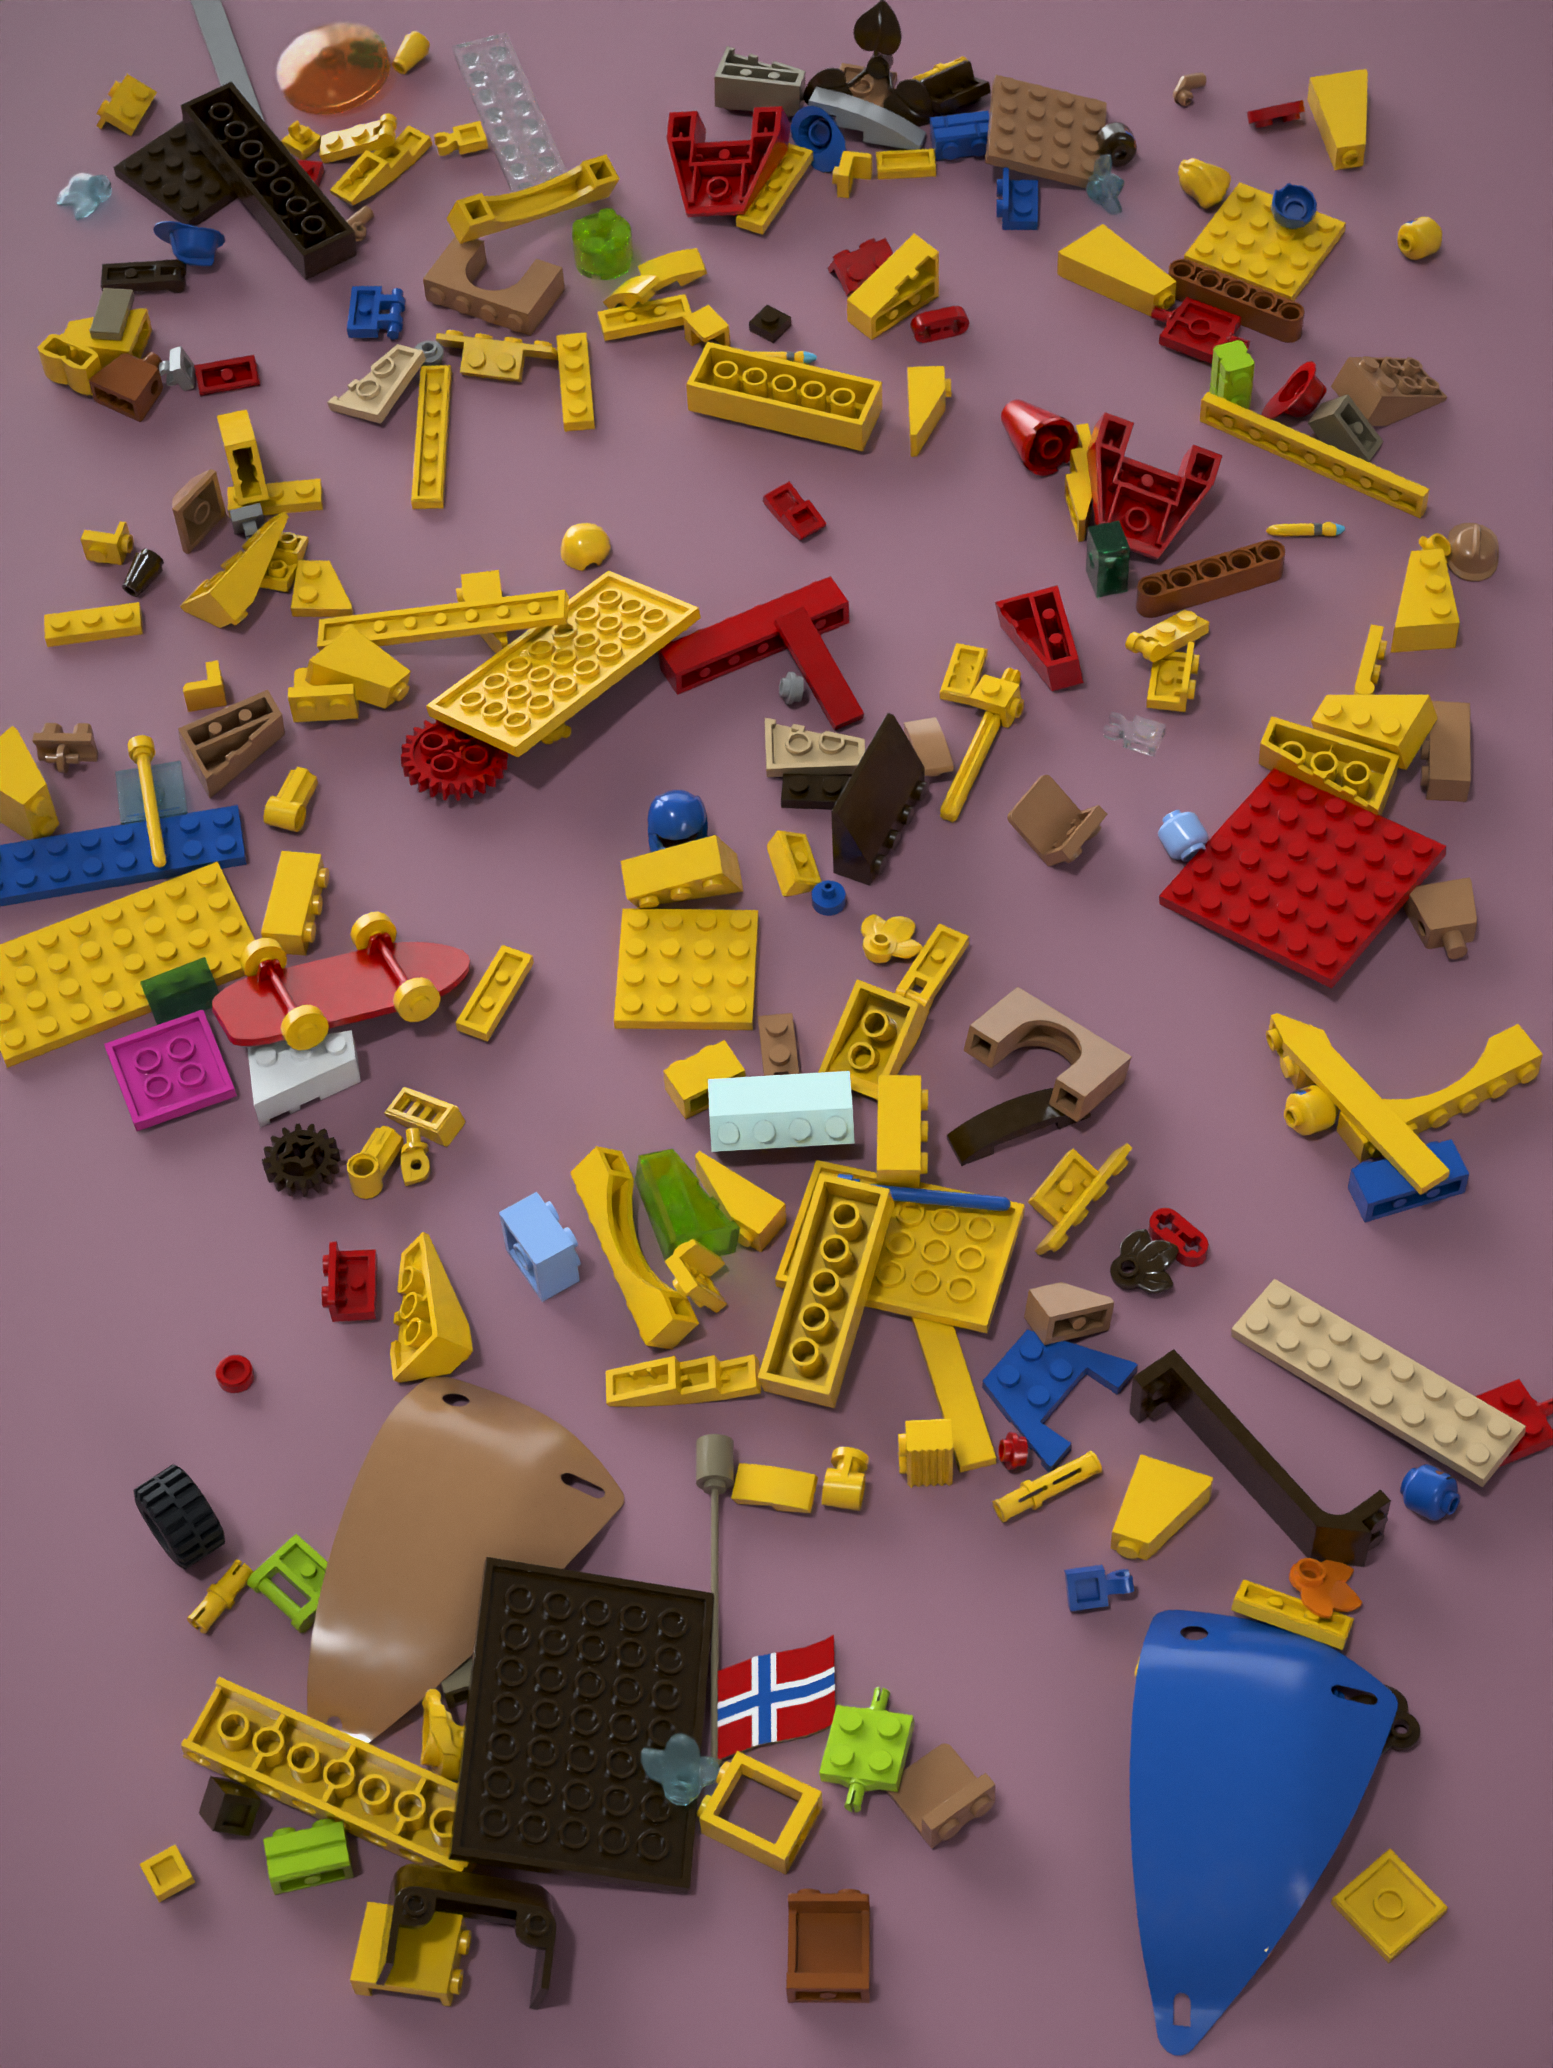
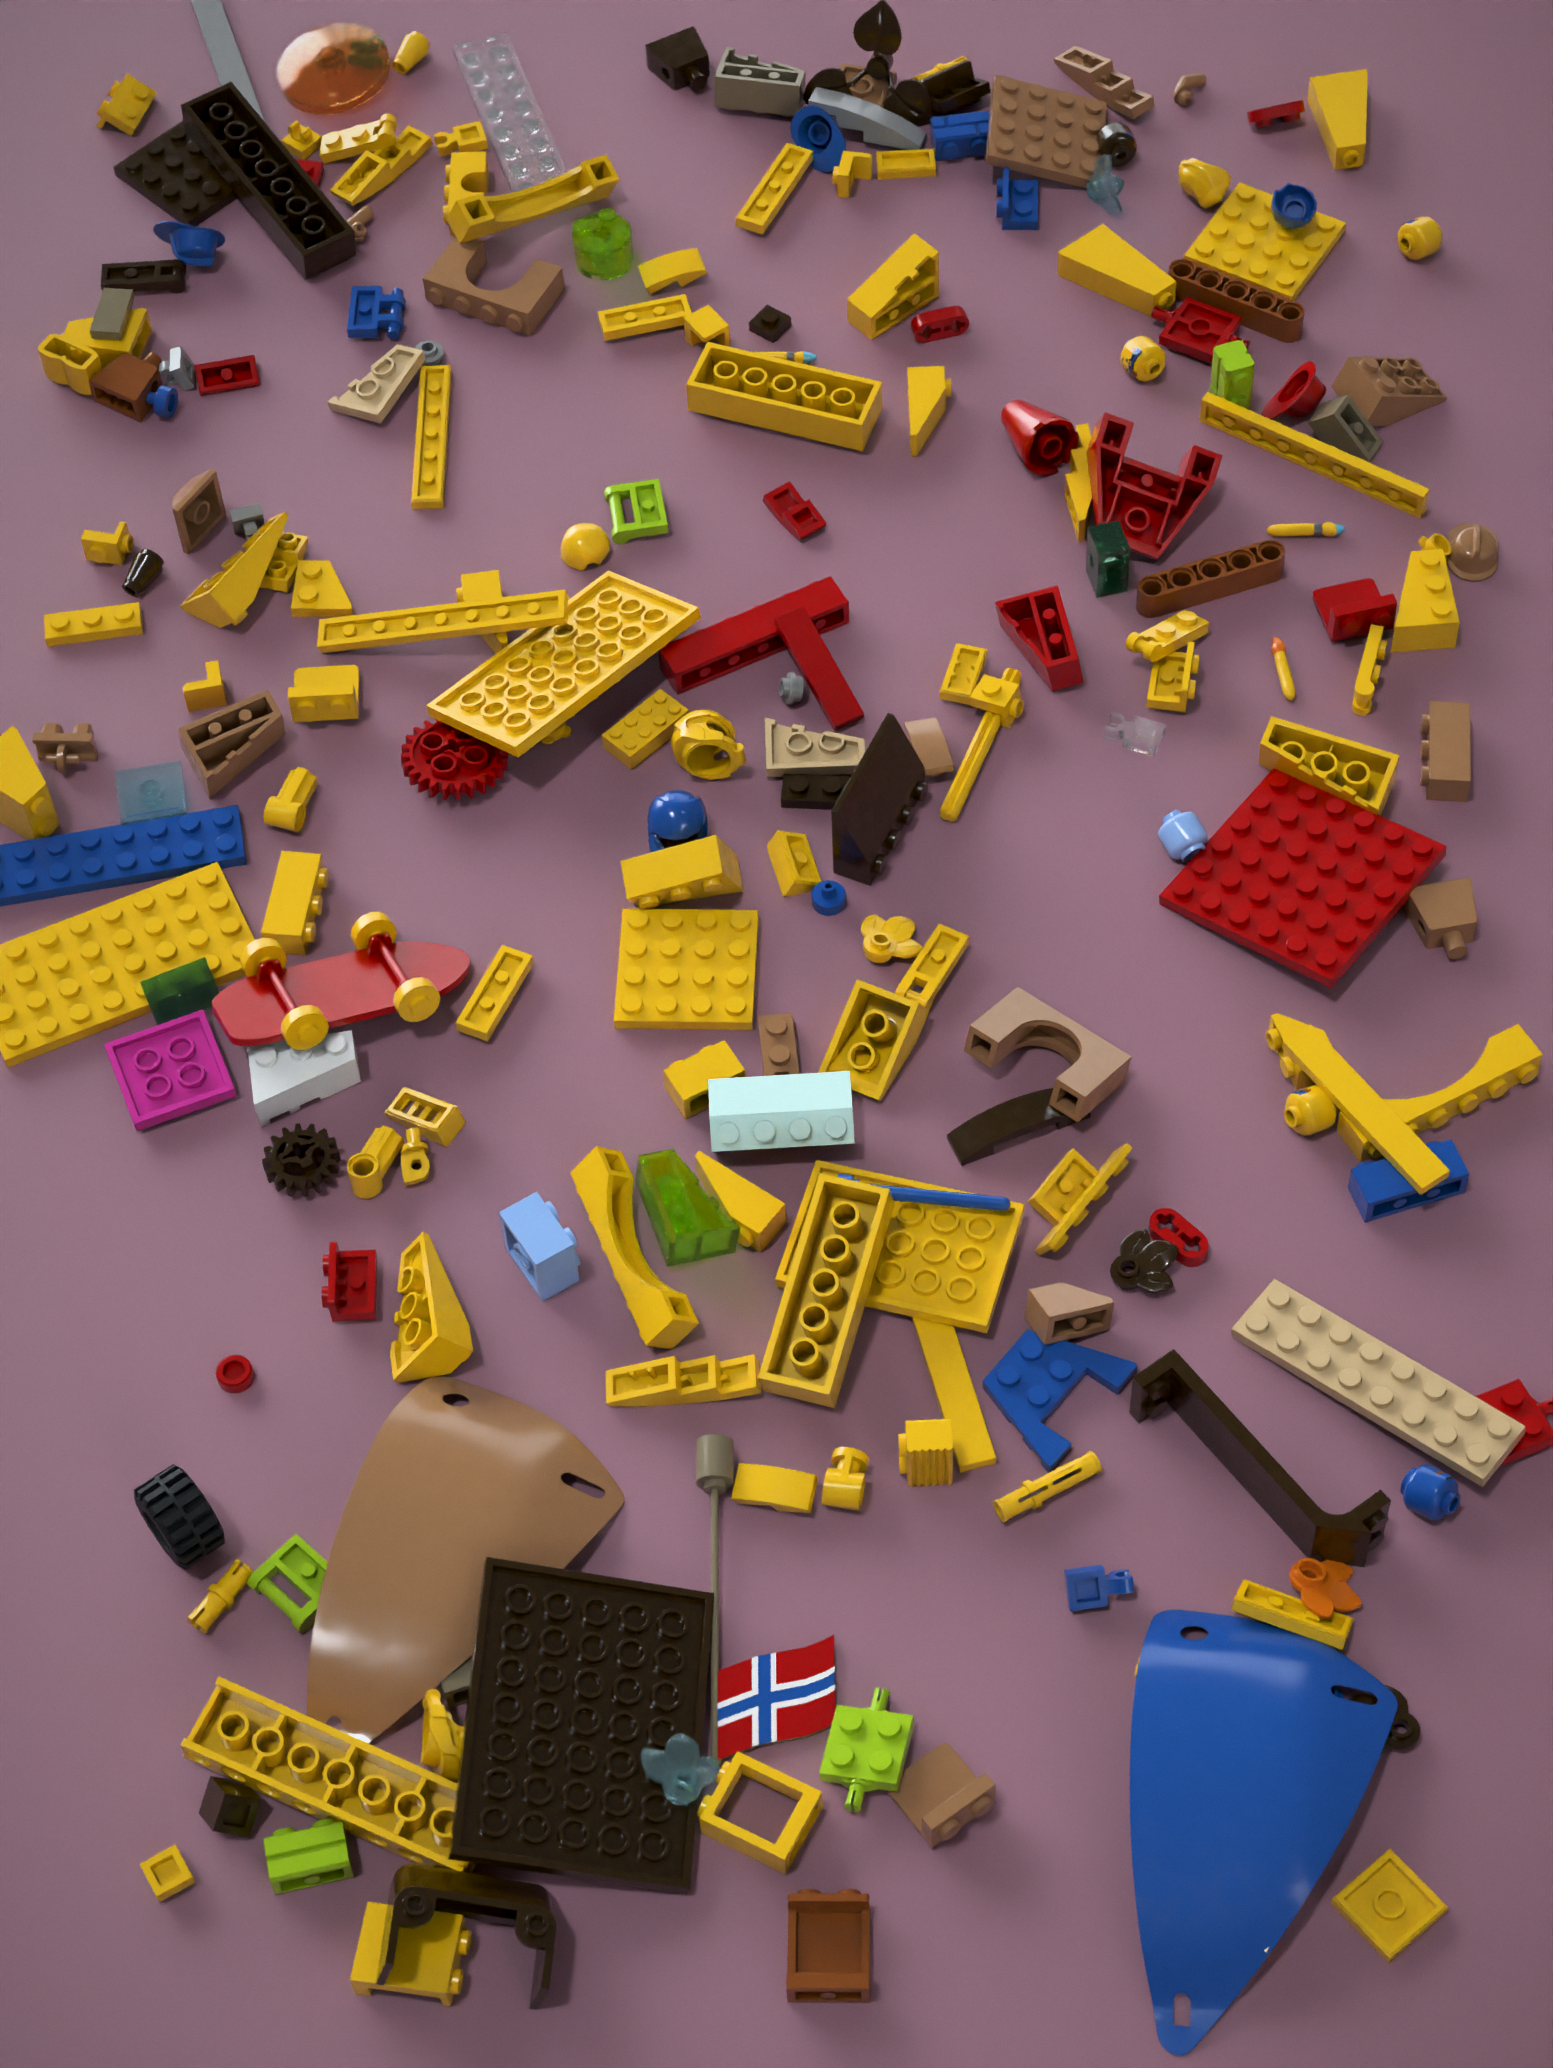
clear light blue plate [56,173,112,221] -> none
yellow piece [127,735,166,868] -> none
yellow slope [217,409,269,506] -> none
yellow plate [227,478,323,518] -> none
yellow slope [305,626,411,709] -> none
yellow bracket [436,330,558,382] -> none
yellow plate [556,332,595,432] -> none
yellow slope [603,275,661,309] -> none
yellow bracket [664,1239,727,1313] -> none
red wedge [666,106,790,217] -> none
red bracket [827,238,893,295] -> none
yellow wedge [876,1075,928,1187] -> none
red plate [998,1432,1028,1470] -> none
medium nougat bracket [1007,774,1108,867] -> none
yellow slope [1110,1454,1214,1560] -> none
yellow wedge [1311,695,1438,770] -> none
none -> blue tile [146,385,178,418]
none -> yellow arch [443,151,489,236]
none -> yellow piece [602,689,689,770]
none -> lime plate [604,479,669,544]
none -> dark brown torso [645,26,710,90]
none -> yellow helmet [671,709,746,780]
none -> medium nougat slope [1054,46,1155,119]
none -> yellow head [1120,336,1166,382]
none -> yellow piece [1271,637,1295,701]
none -> red bracket [1312,578,1397,642]

